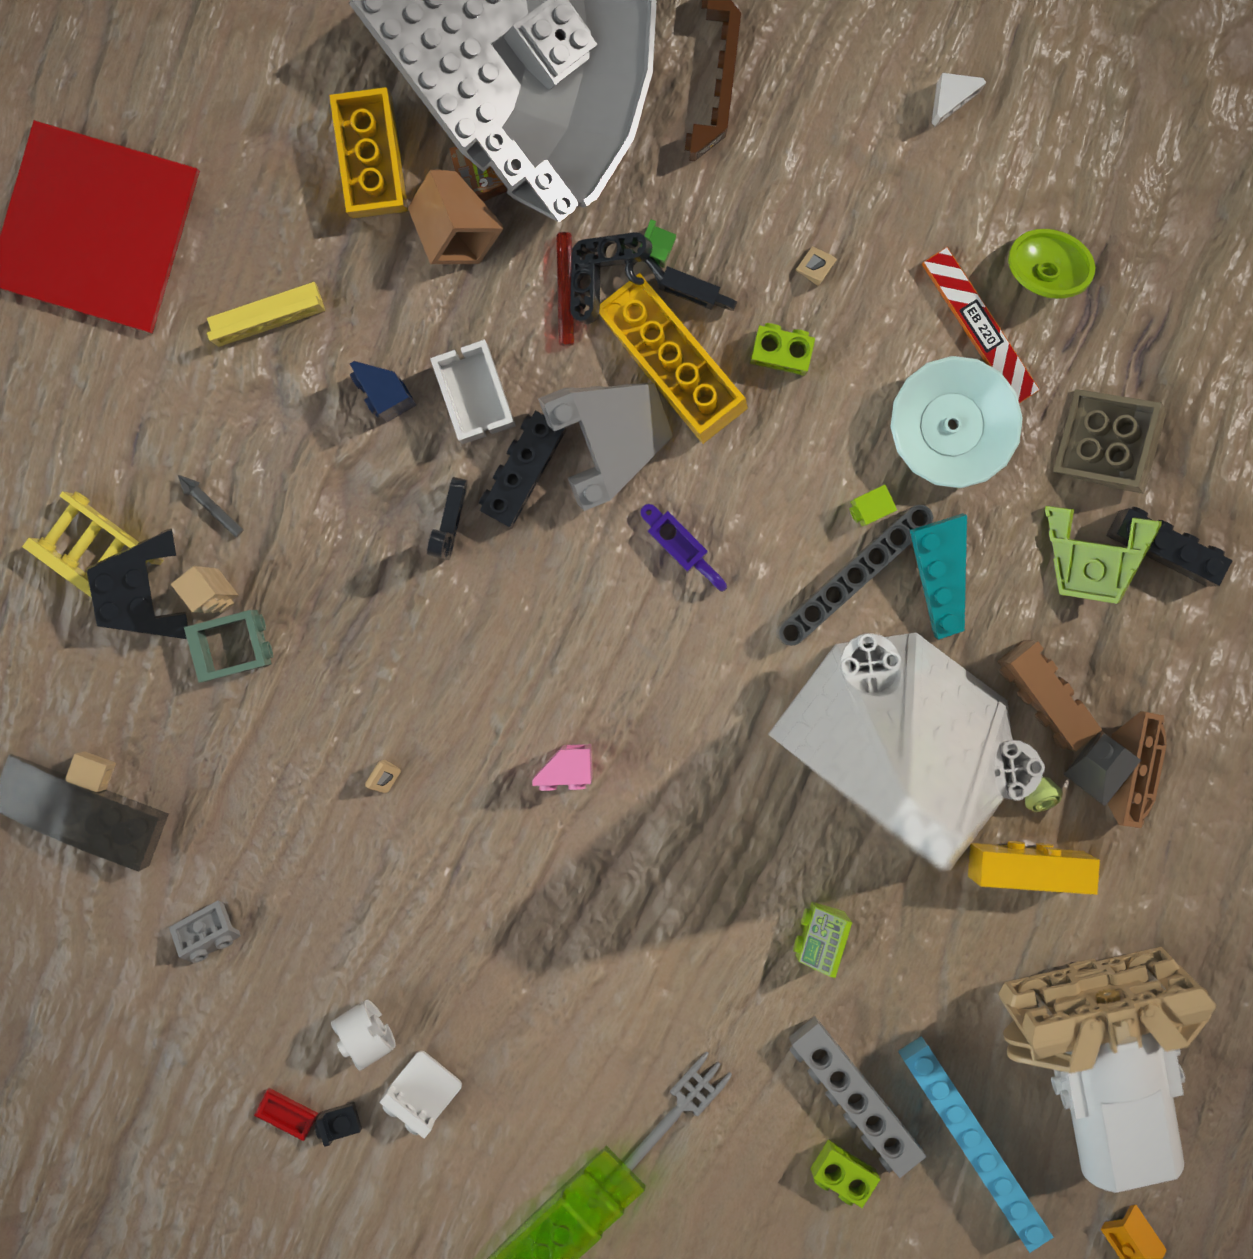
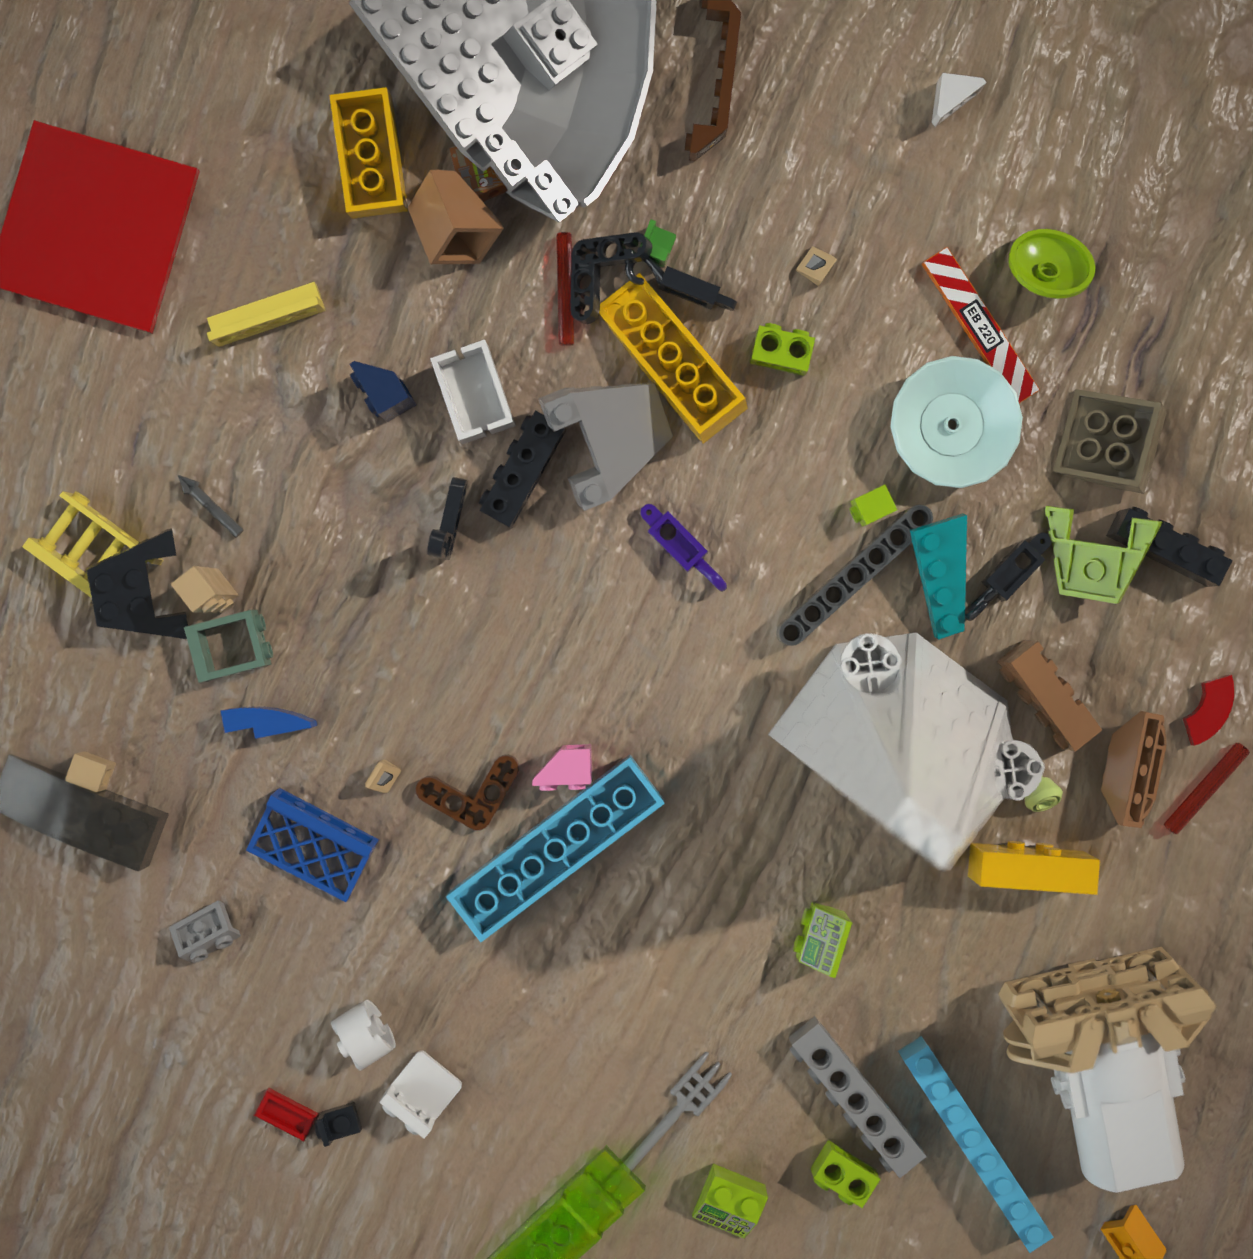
dark grey slope [1064,731,1141,806] -> none
none -> blue slope [221,706,317,739]
none -> blue fence [246,788,379,902]
none -> reddish brown beam [416,754,519,830]
none -> medium azure brick [446,755,665,943]
none -> lime slope [692,1163,768,1238]
none -> black piece [965,533,1051,621]
none -> clear red axle [1164,743,1250,834]
none -> red tile [1182,674,1235,746]

